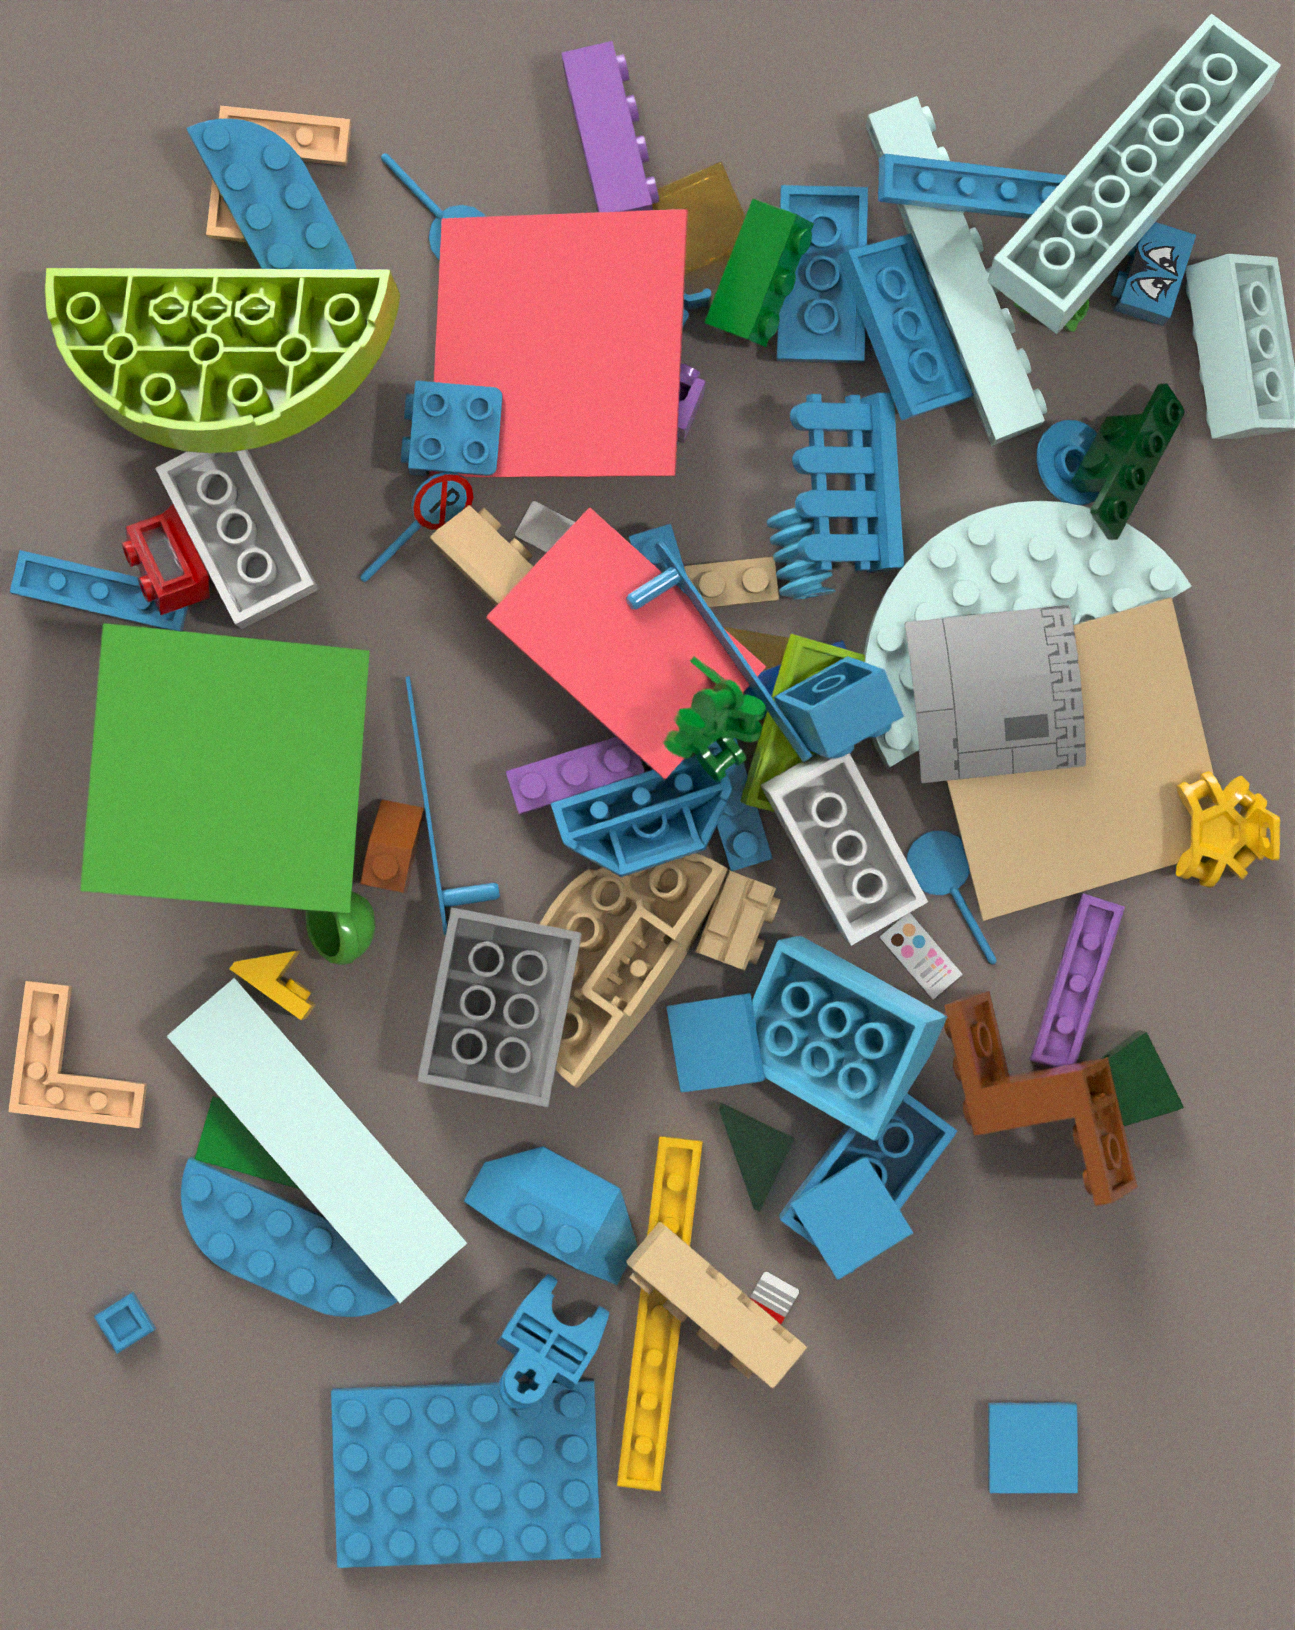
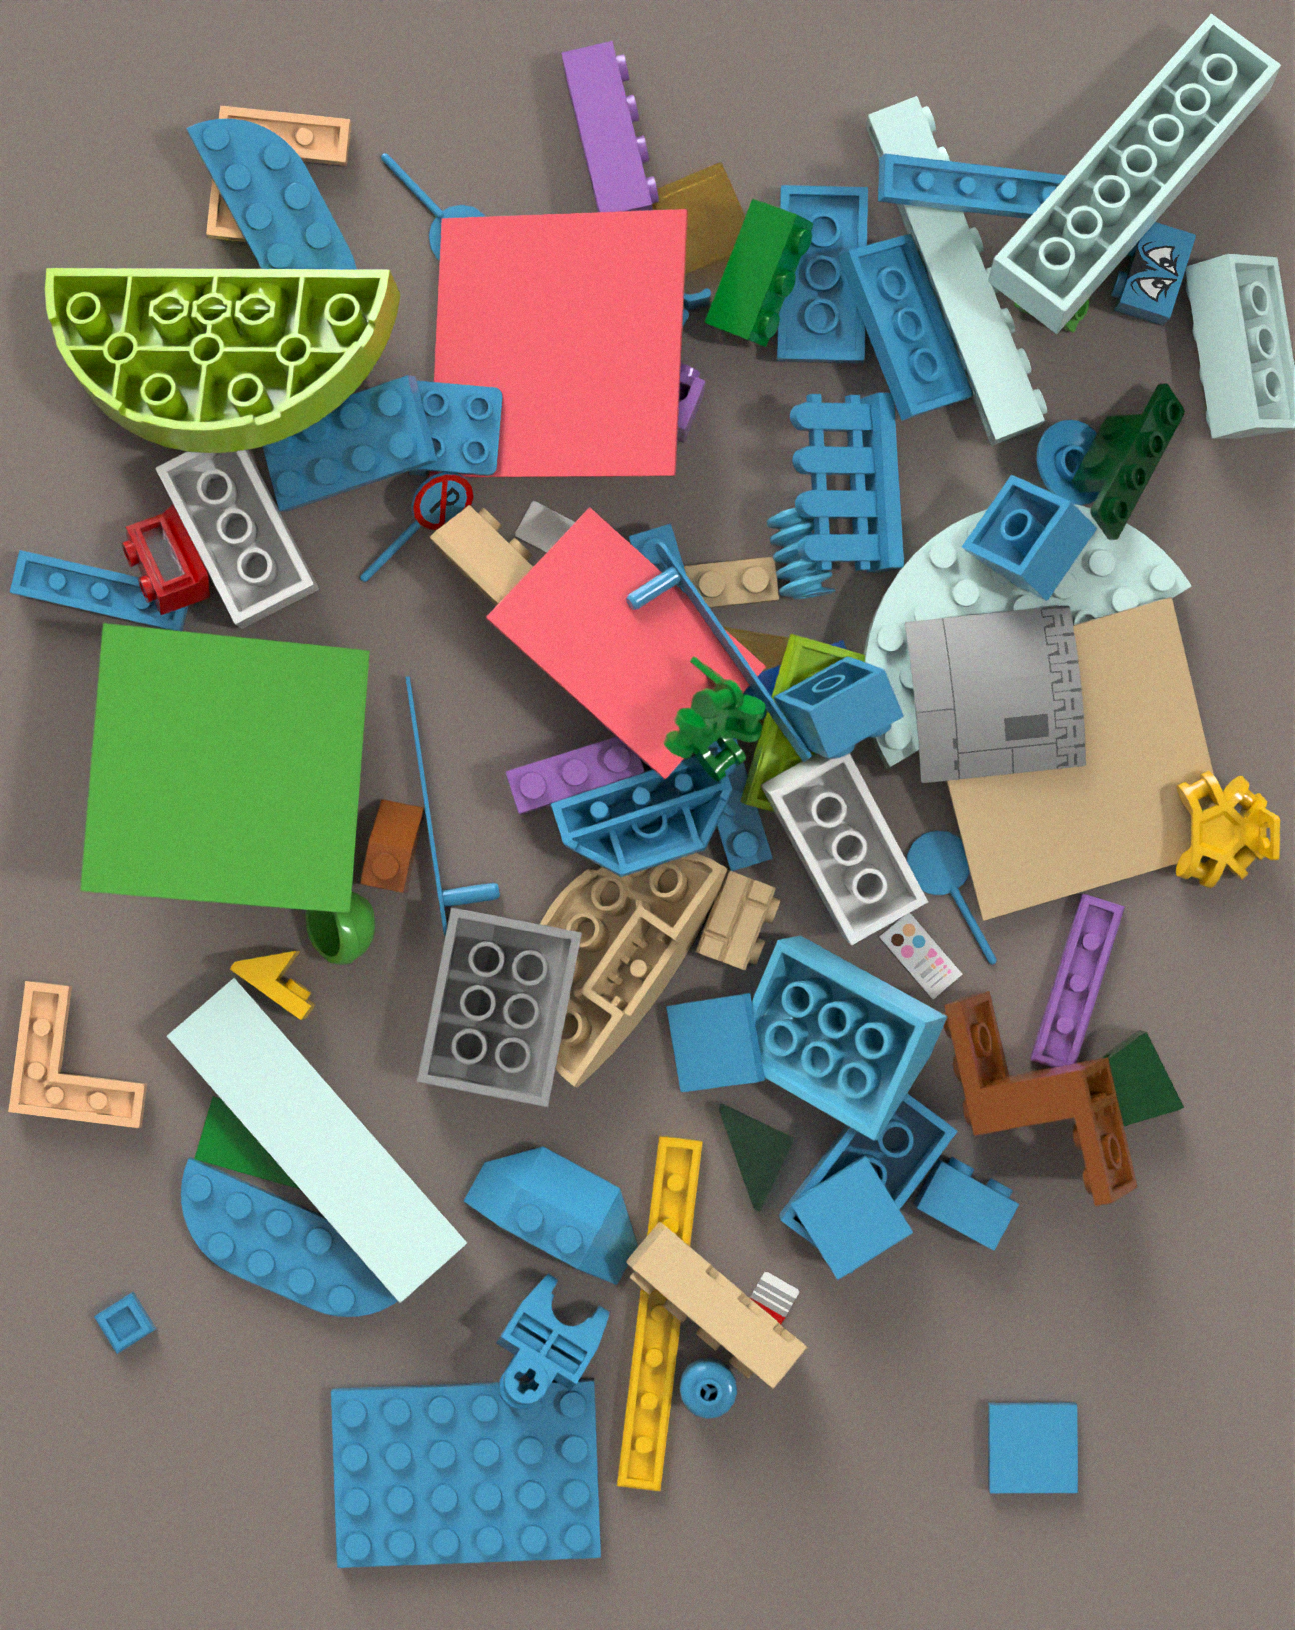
none -> dark azure plate [262,375,437,512]
none -> dark azure head [680,1357,737,1419]
none -> dark azure brick [913,1157,1019,1251]
none -> dark azure slope [962,474,1097,601]

